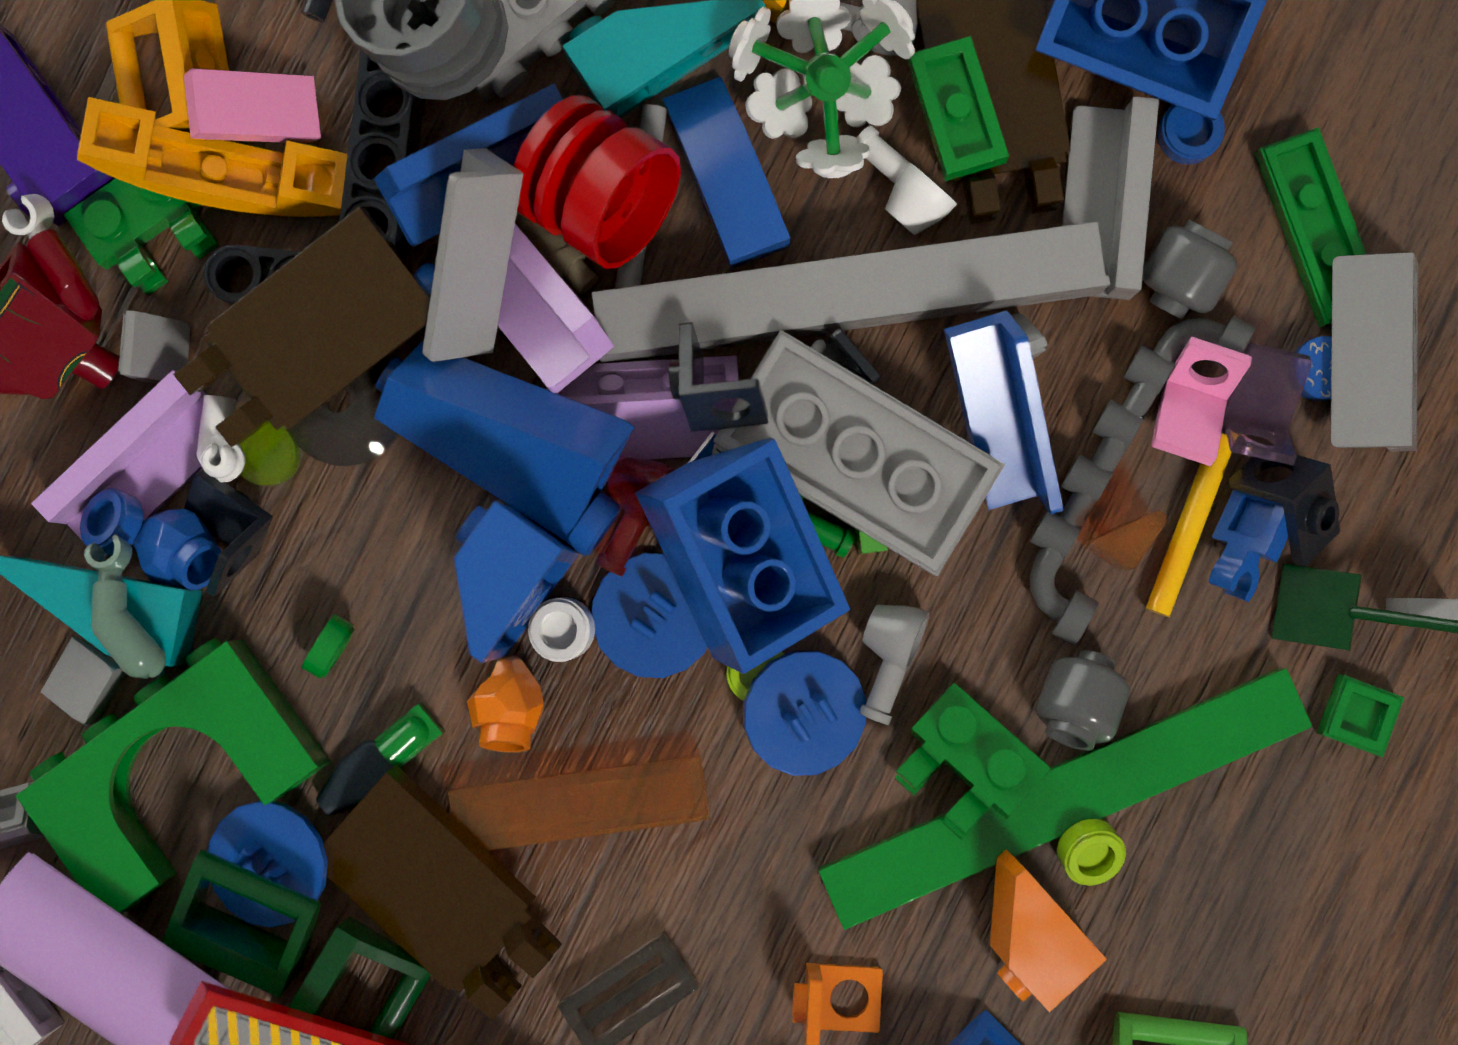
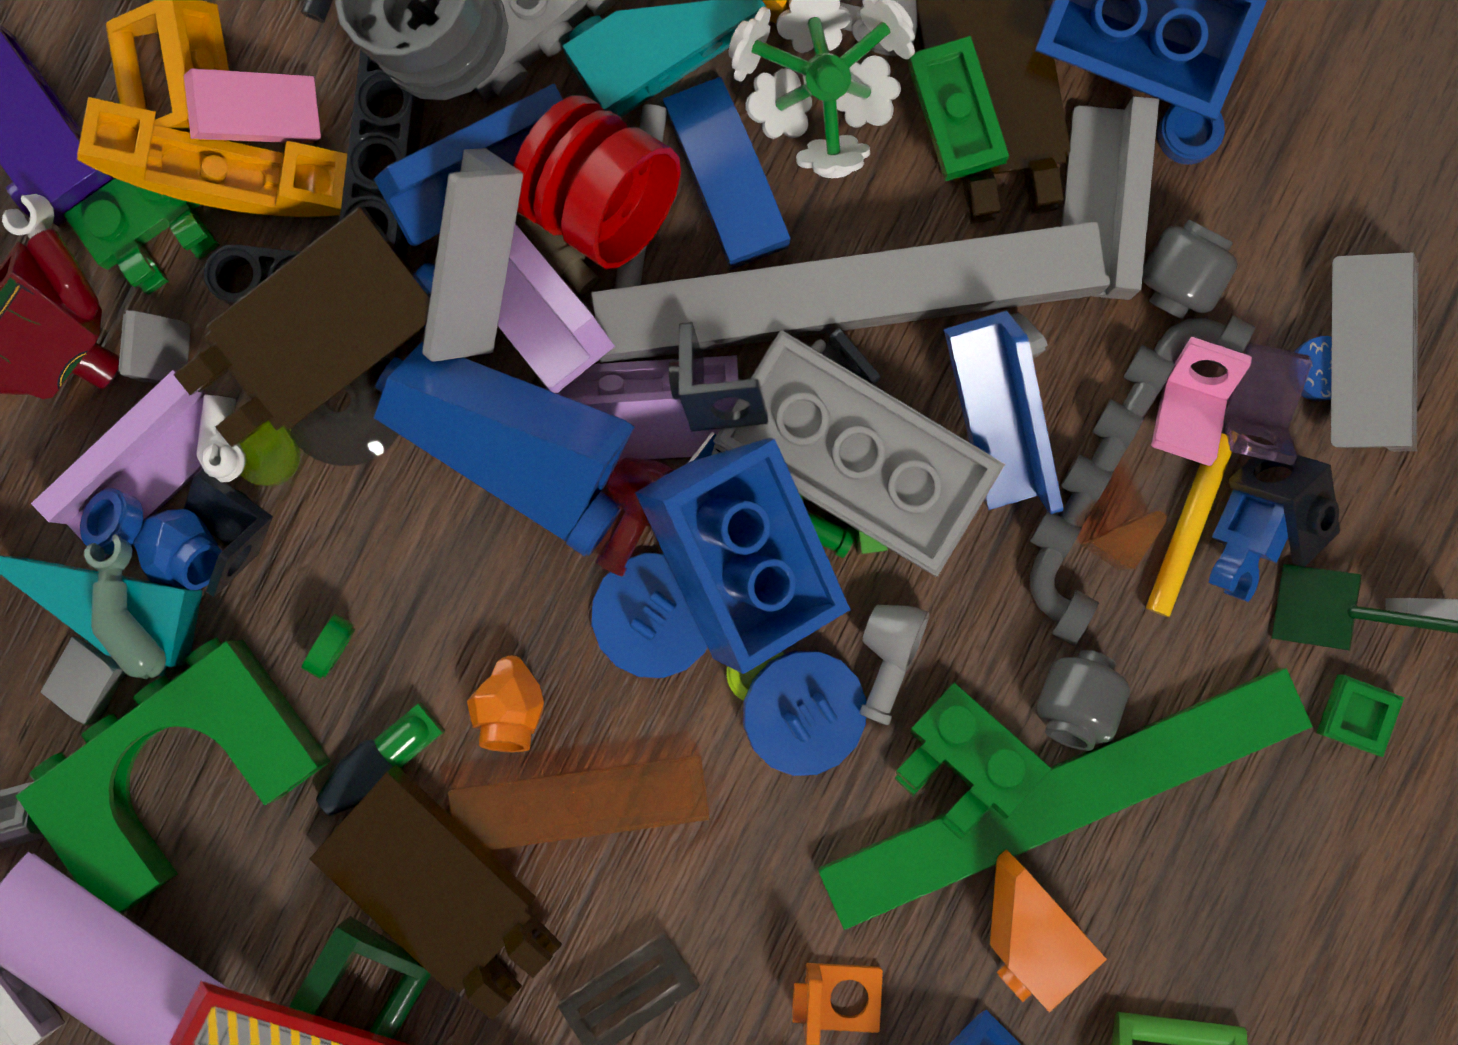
dark green tile [162,849,321,998] -> none
blue piece [208,801,328,928] -> none
blue slope [454,501,579,663] -> none
white tile [528,597,595,662] -> none
white bar [857,125,957,235] -> none
lime tile [1057,819,1126,886] -> none
green tile [1254,127,1367,328] -> none

